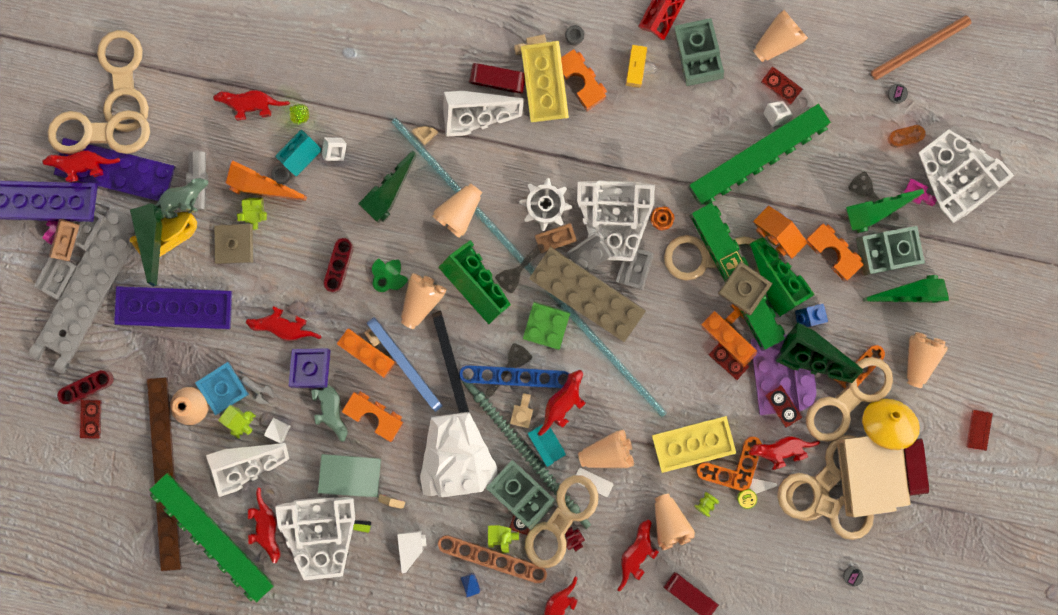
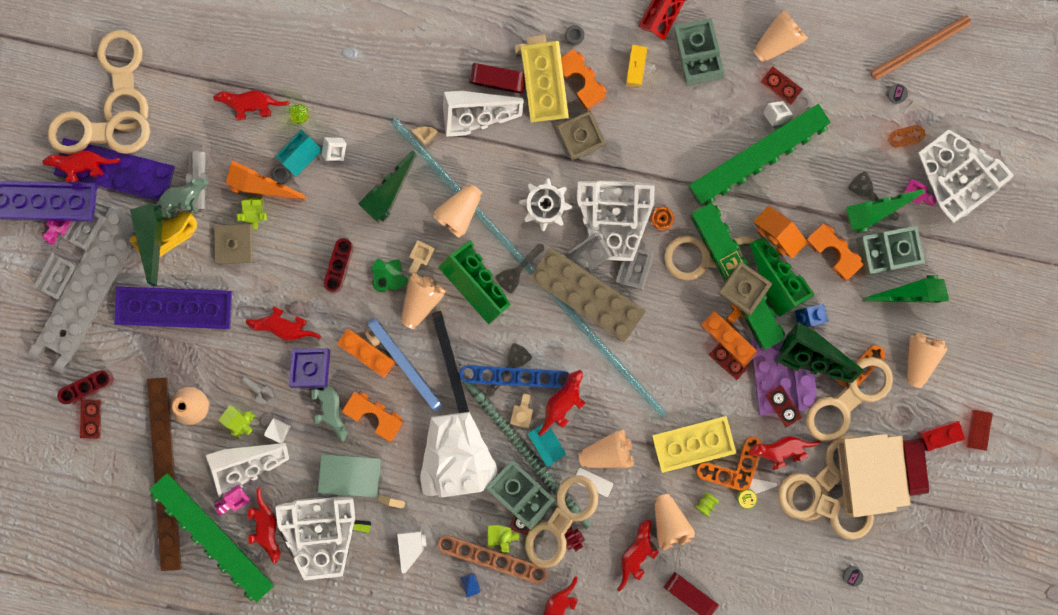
medium nougat plate [49,219,80,261] -> none
dark azure plate [195,362,249,415] -> none
bright green plate [523,302,570,350] -> none
medium nougat plate [535,223,577,254] -> none
yellow dish [862,398,920,450] -> none
none -> dark pink plate [214,484,250,515]
none -> tan plate [408,240,435,274]
none -> dark tan plate [556,110,607,161]
none -> red brick [917,421,965,451]

